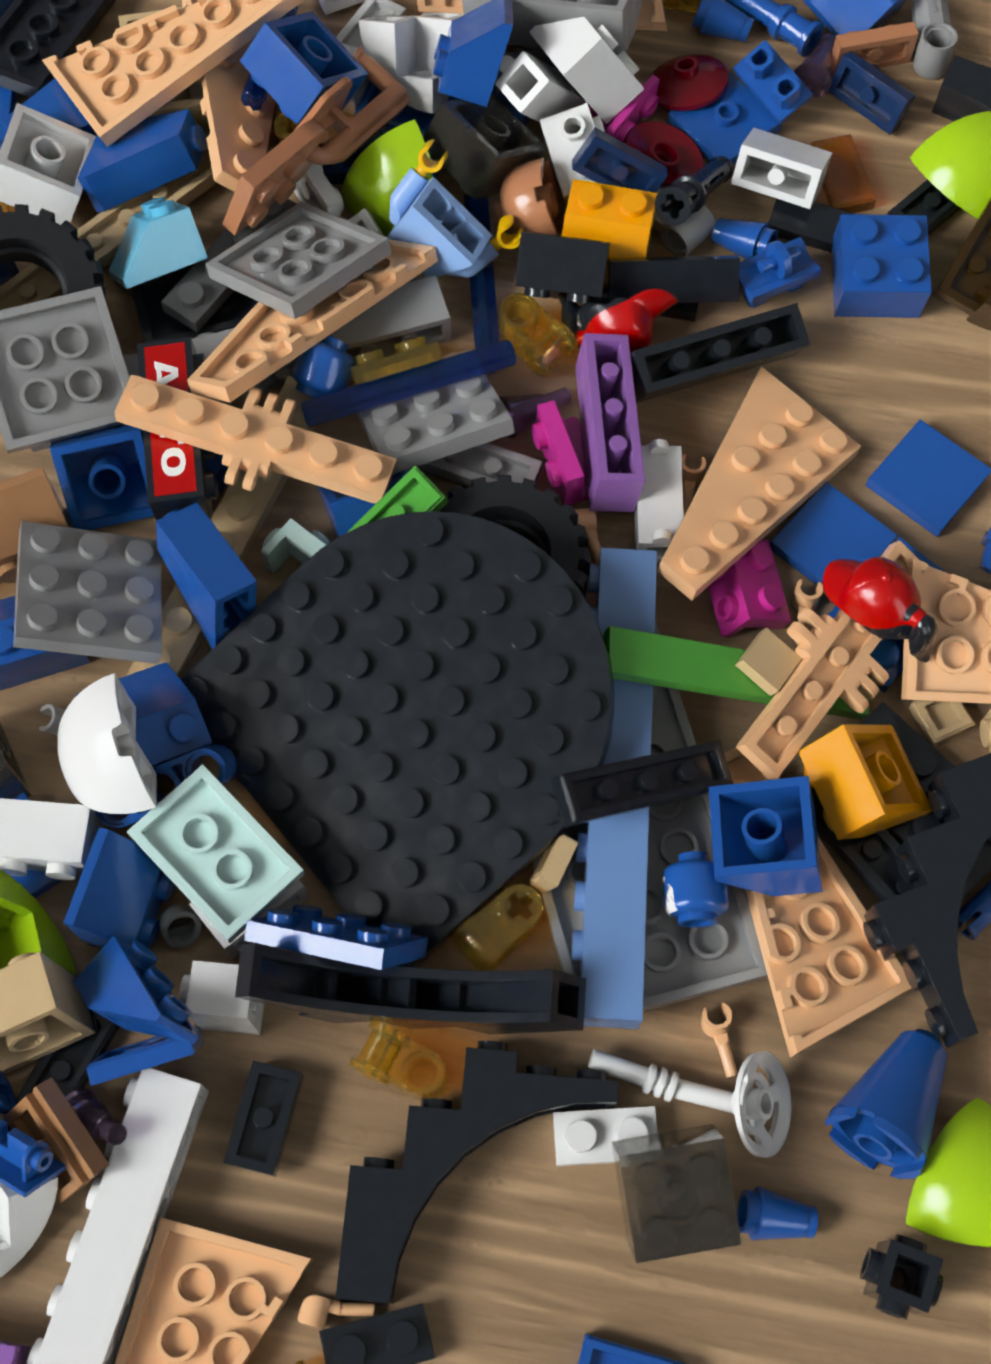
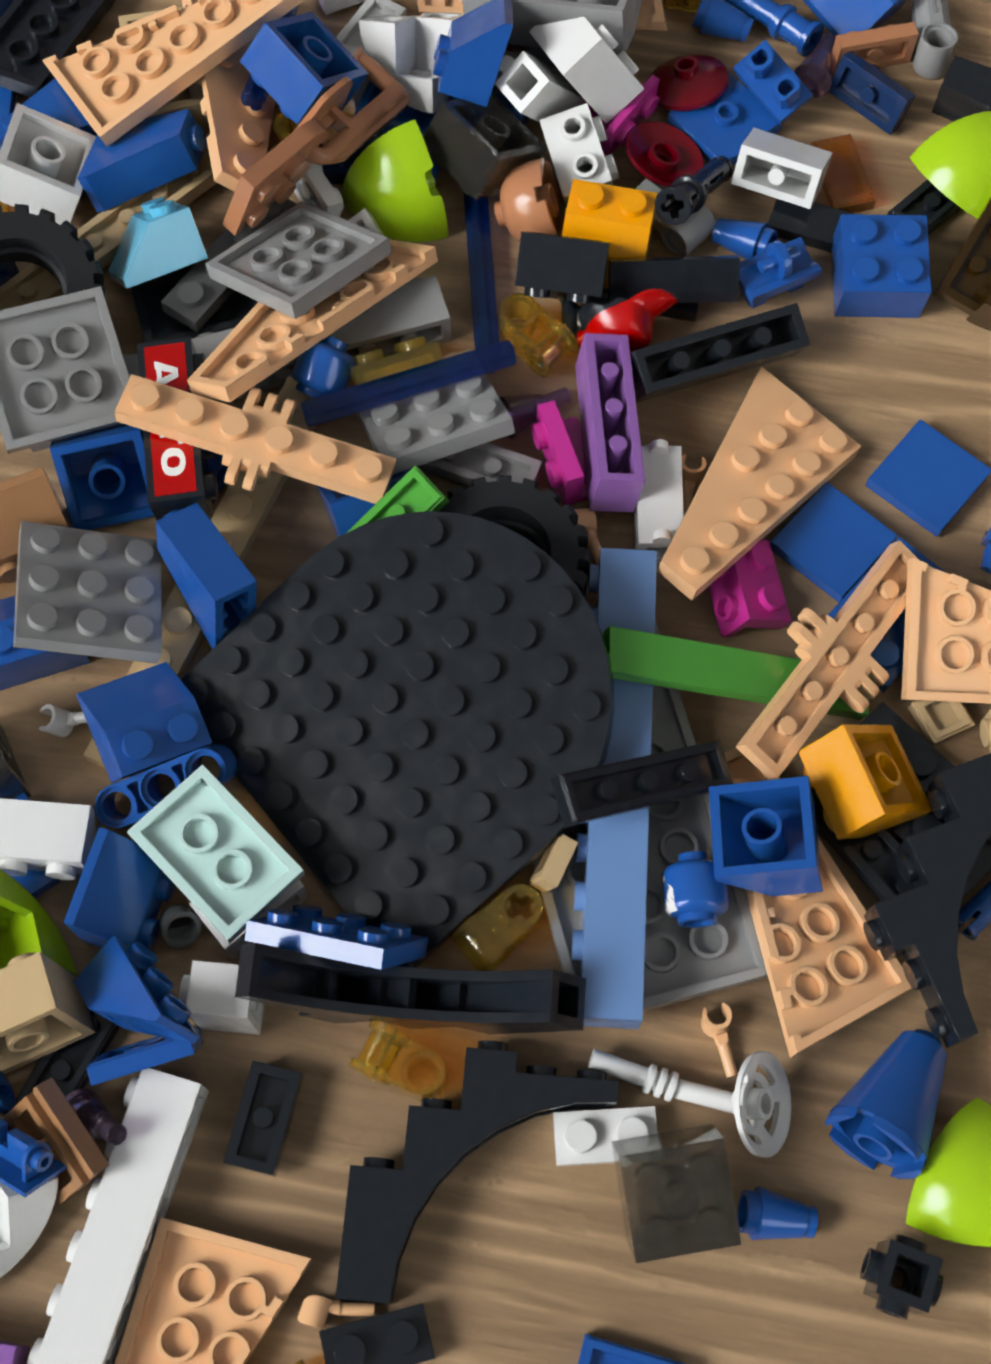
white brick [58,673,157,814] -> none
light aqua bracket [261,518,330,573] -> none
light blue torso [387,139,523,278] -> none
dark blue tile [572,127,668,192] -> none
tan tile [735,627,802,696] -> none
light nougat hand [792,579,823,646] -> none
red hair [823,557,938,662] -> none

